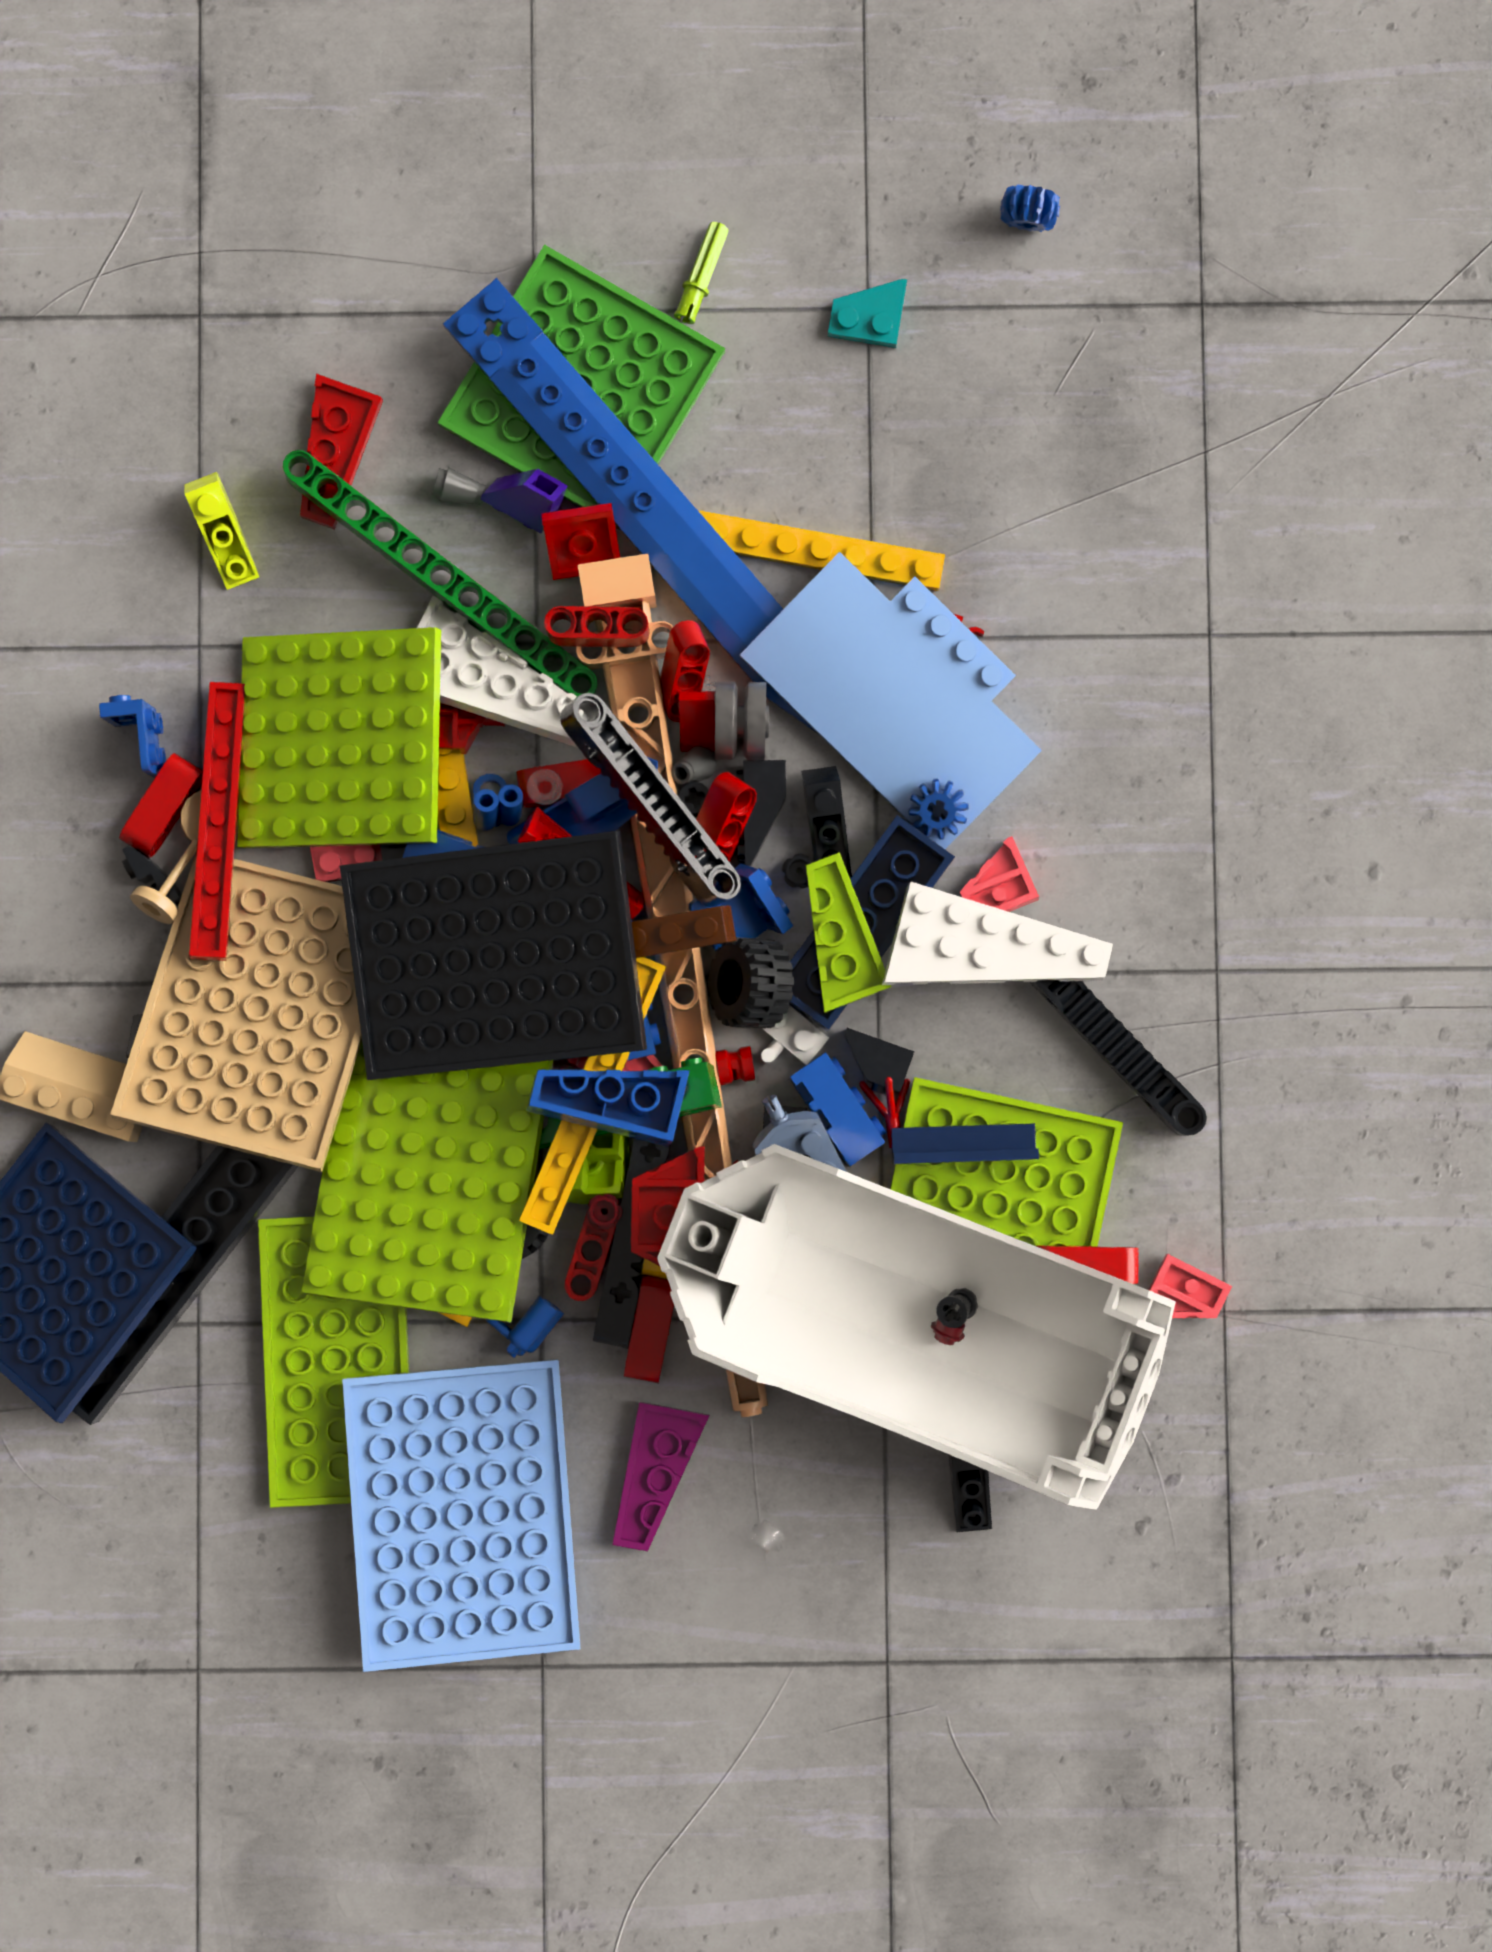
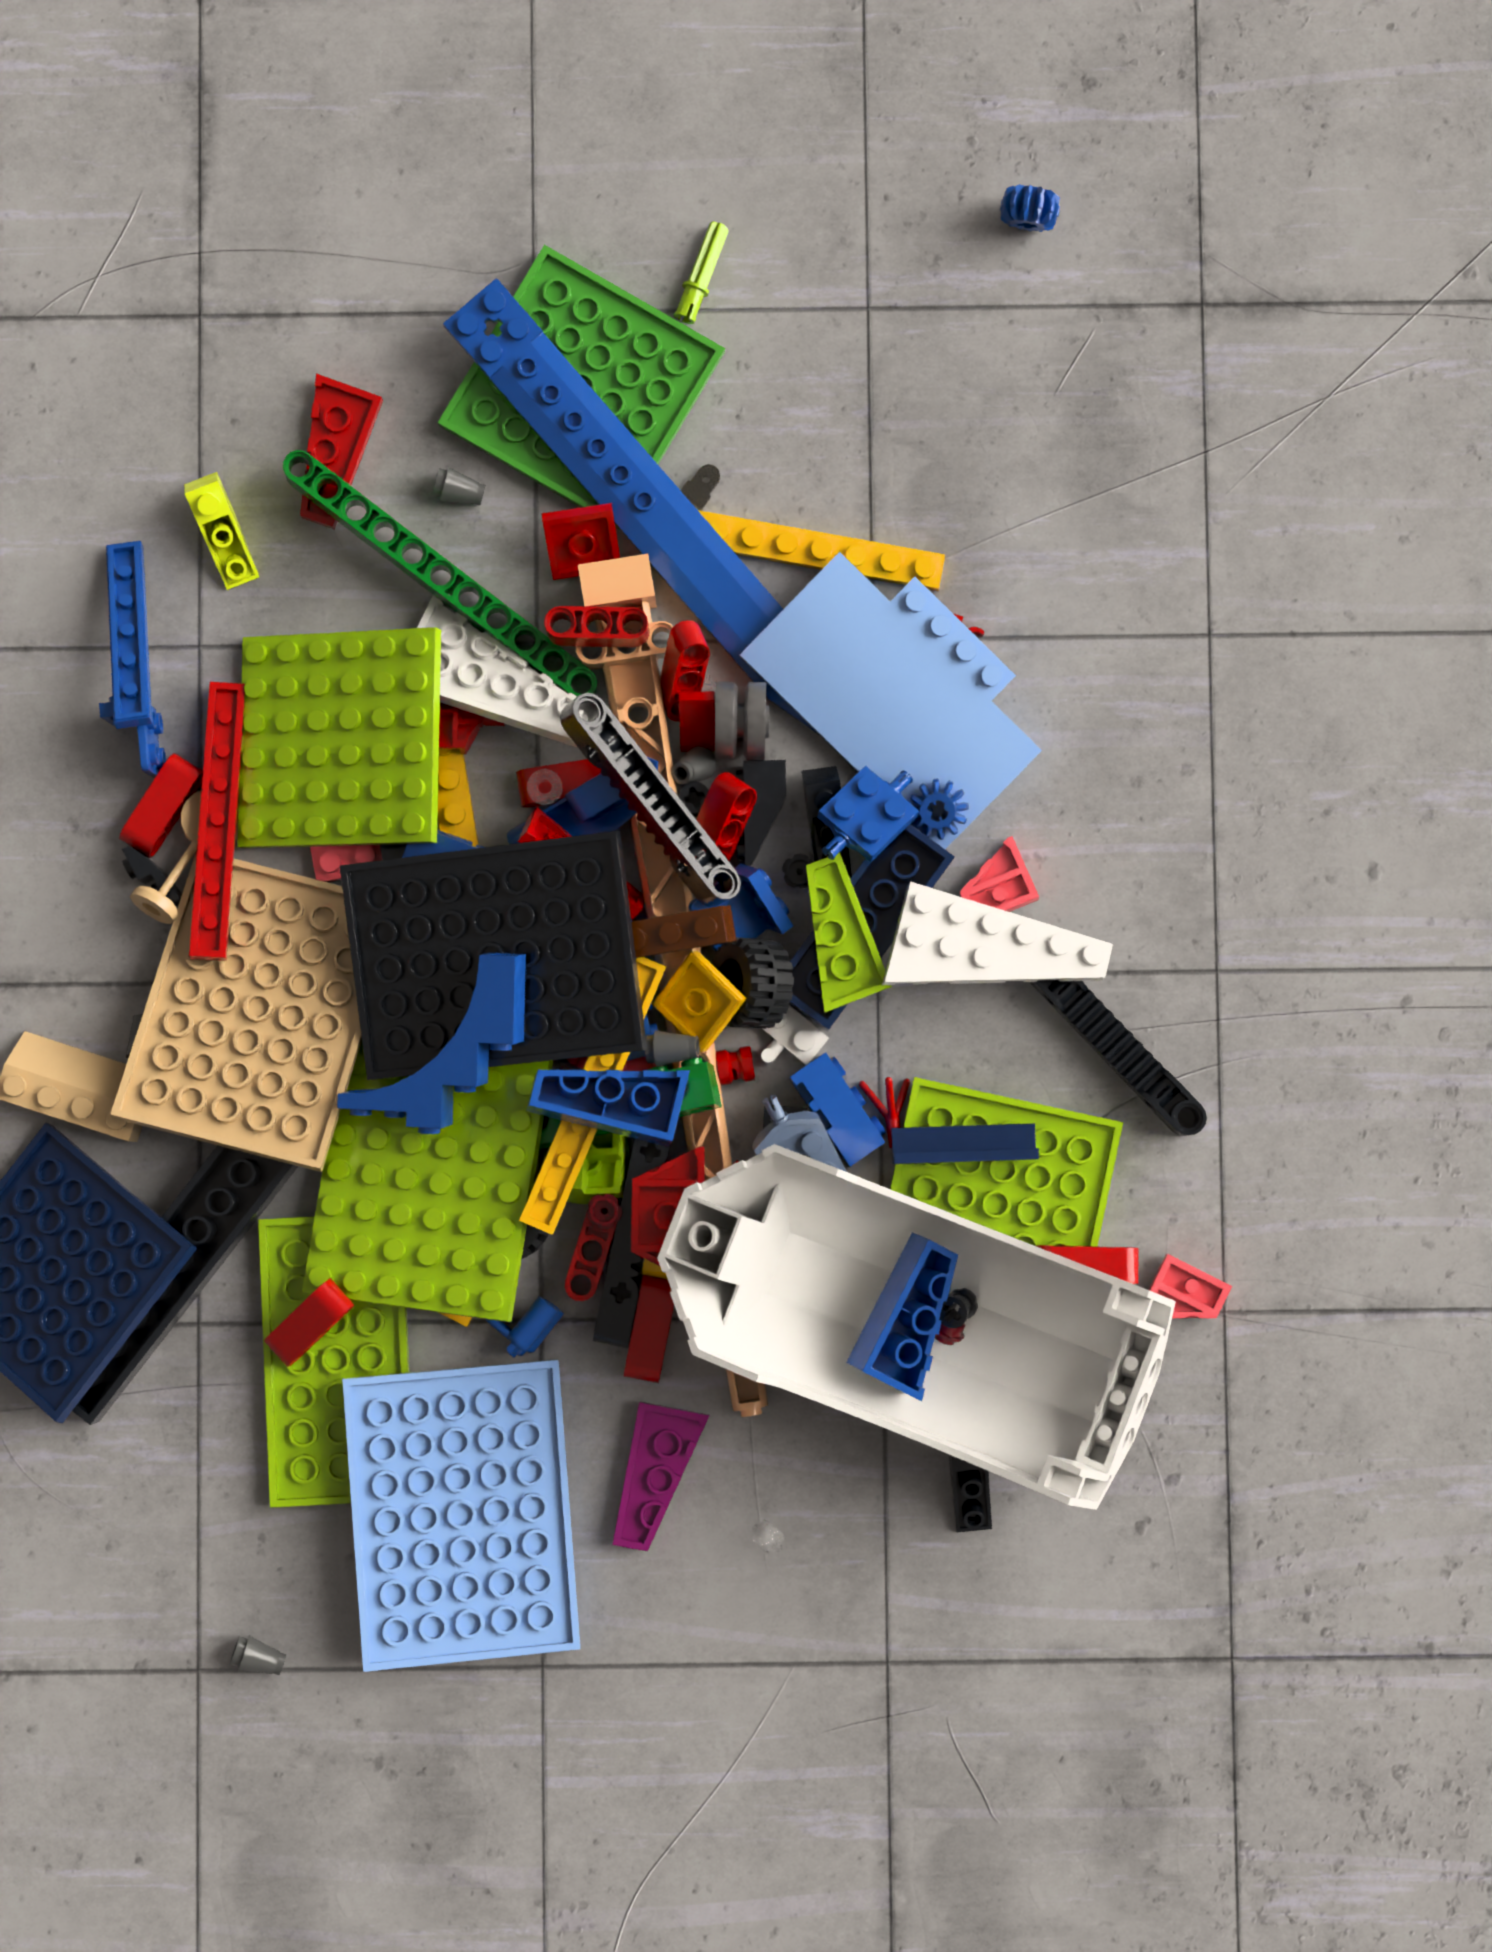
blue piece [473,774,523,831] -> none
dark purple slope [481,469,568,534] -> none
teal wing [827,279,908,348] -> none
black slope [844,1028,914,1095] -> none
none -> blue tile [106,541,152,729]
none -> dark grey cone [230,1635,286,1675]
none -> red beam [264,1278,355,1368]
none -> blue arch [337,953,526,1134]
none -> dark grey cone [645,1031,700,1067]
none -> yellow plate [652,950,747,1052]
none -> clear smoke piece [680,464,720,511]
none -> blue plate [817,766,919,863]
none -> blue wedge [846,1232,958,1401]

